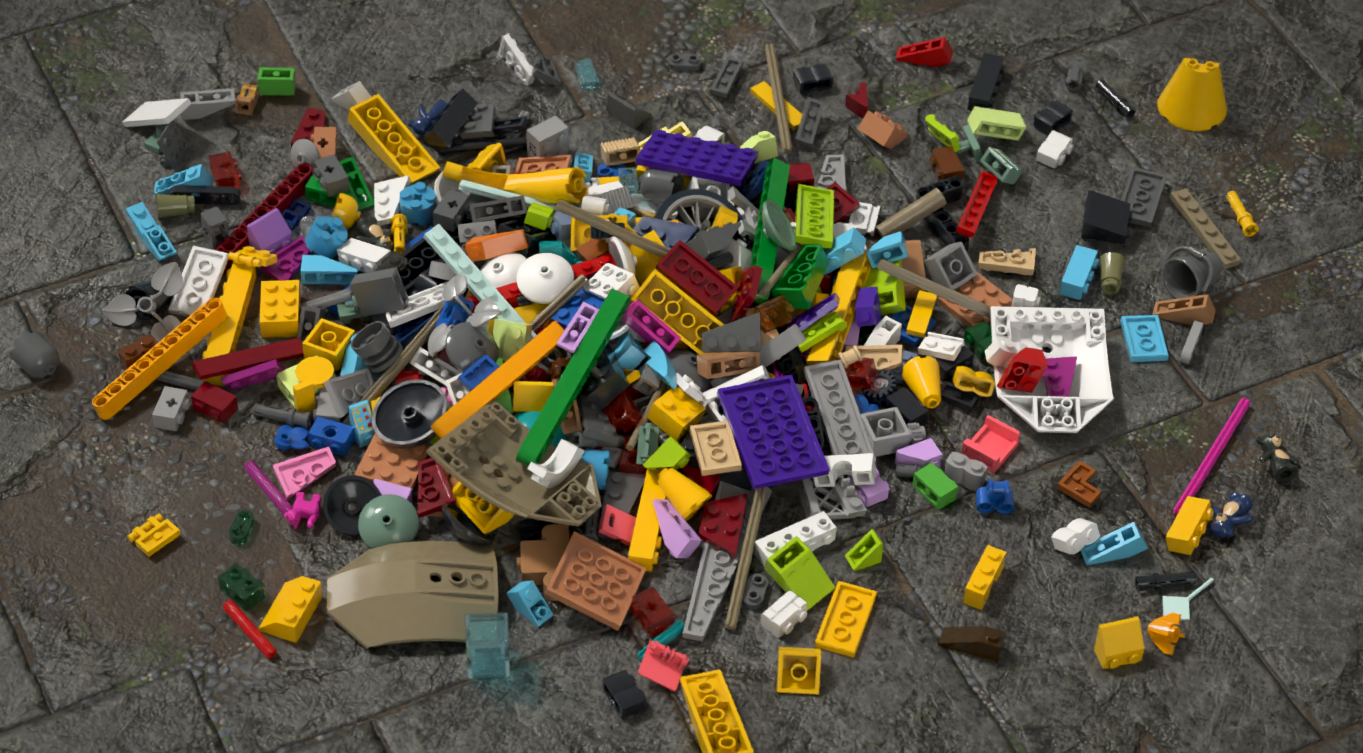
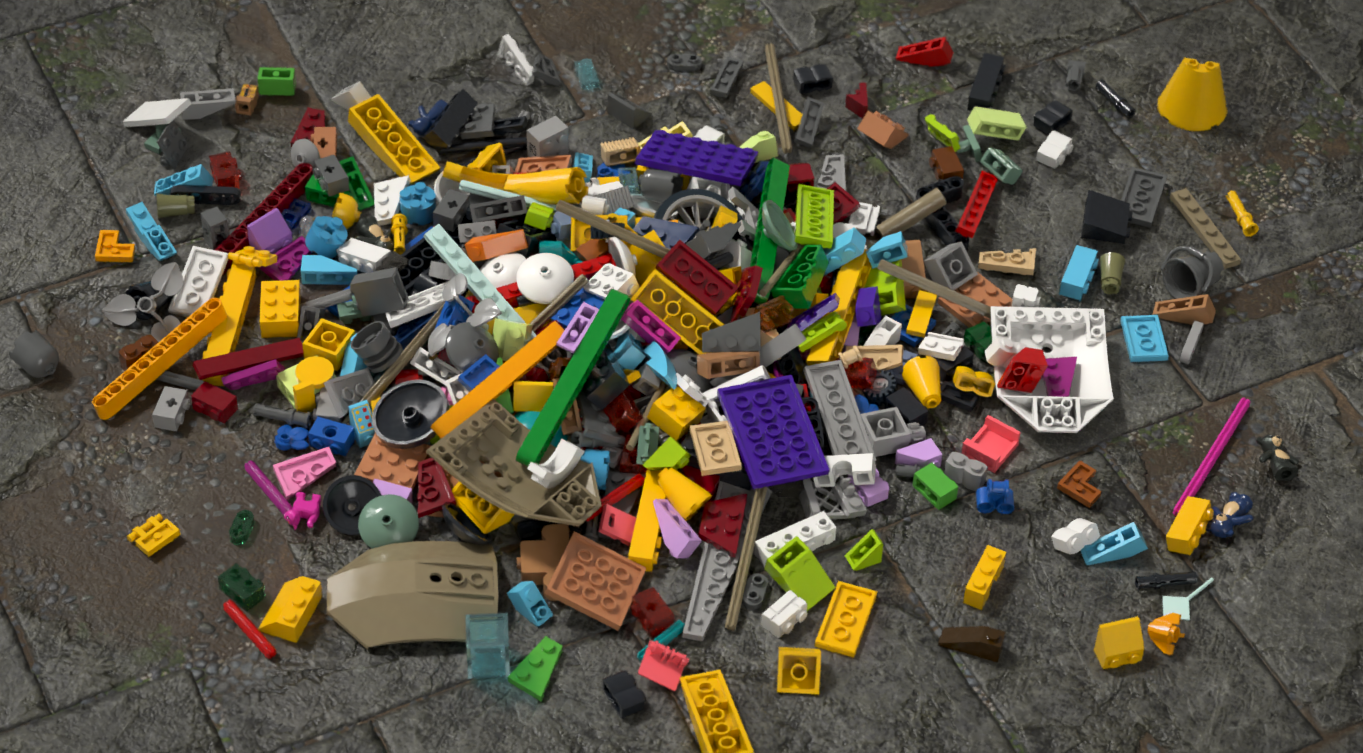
none -> light orange plate [95,230,135,262]
none -> bright green wing [508,636,562,702]
none -> red axle [586,474,645,521]

